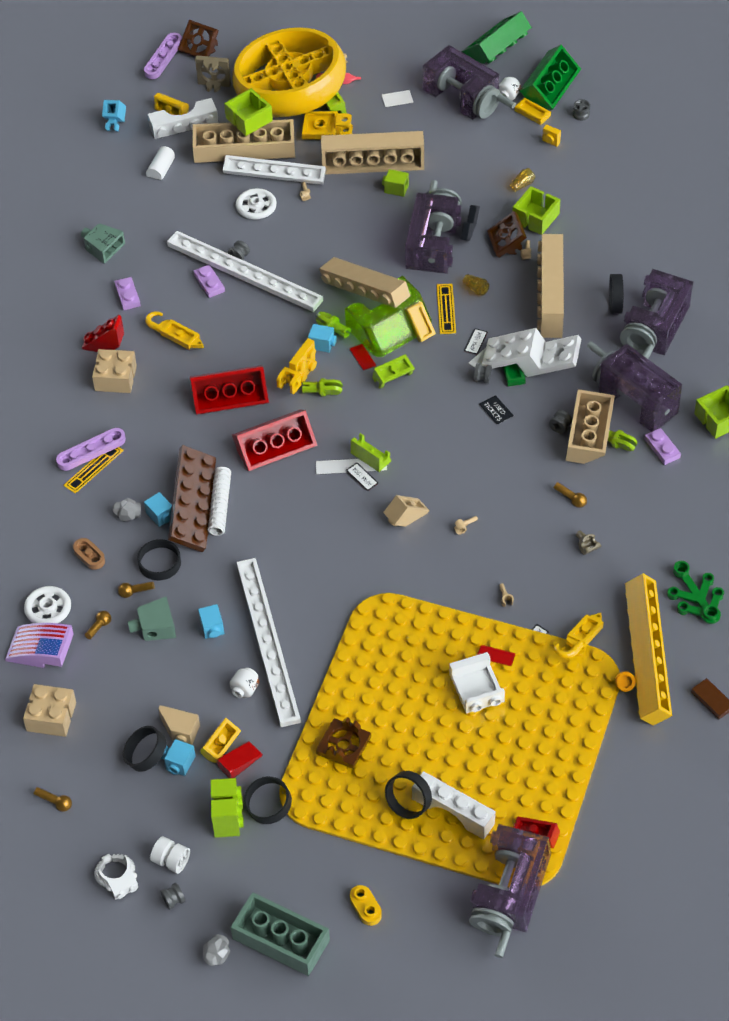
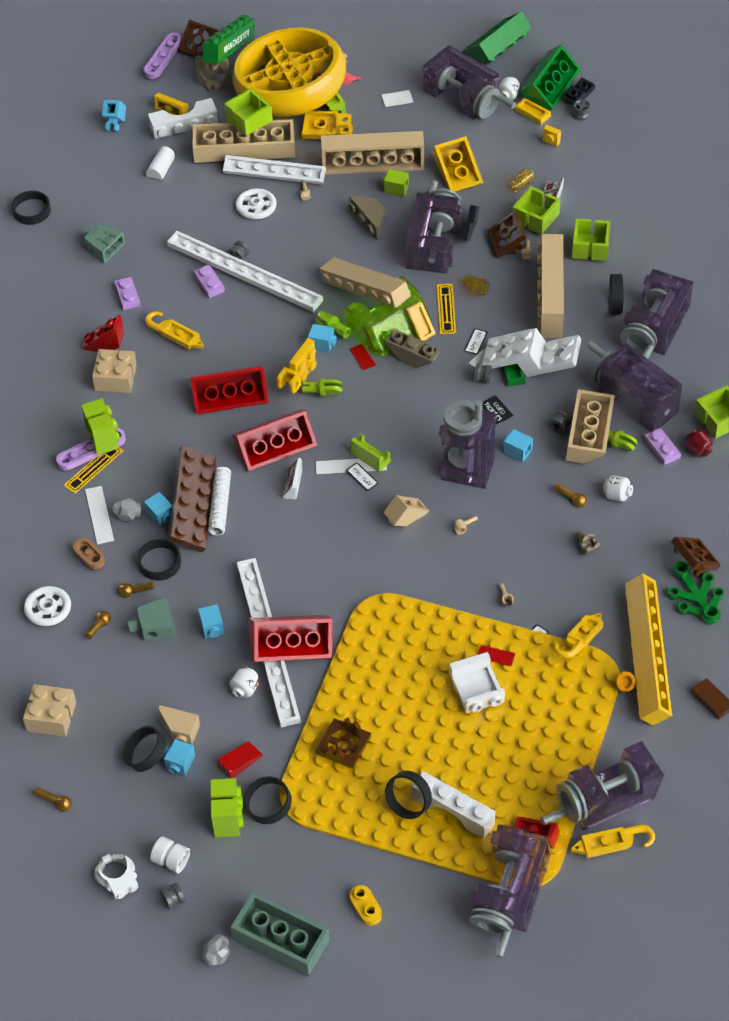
lavender slope [5,623,74,668] -> none
yellow brick [200,718,241,763] -> none
lime hinge [372,354,415,389] -> none
none -> black tyre [12,191,51,225]
none -> lime piece [81,398,120,455]
none -> white sticker [85,486,114,545]
none -> green brick [203,15,255,64]
none -> red slope [248,615,332,662]
none -> white slope [282,458,302,500]
none -> dark tan slope [349,195,386,239]
none -> dark tan slope [385,329,441,368]
none -> yellow slope [432,136,483,192]
none -> clear purple piece [439,400,496,489]
none -> medium azure brick [502,429,533,462]
none -> clear purple piece [540,741,664,831]
none -> slope [543,178,564,208]
none -> black slope [562,77,595,105]
none -> yellow plate [571,824,655,858]
none -> lime piece [572,218,611,261]
none -> white head [603,475,633,502]
none -> reddish brown piece [671,537,721,578]
none -> dark red head [685,429,713,457]

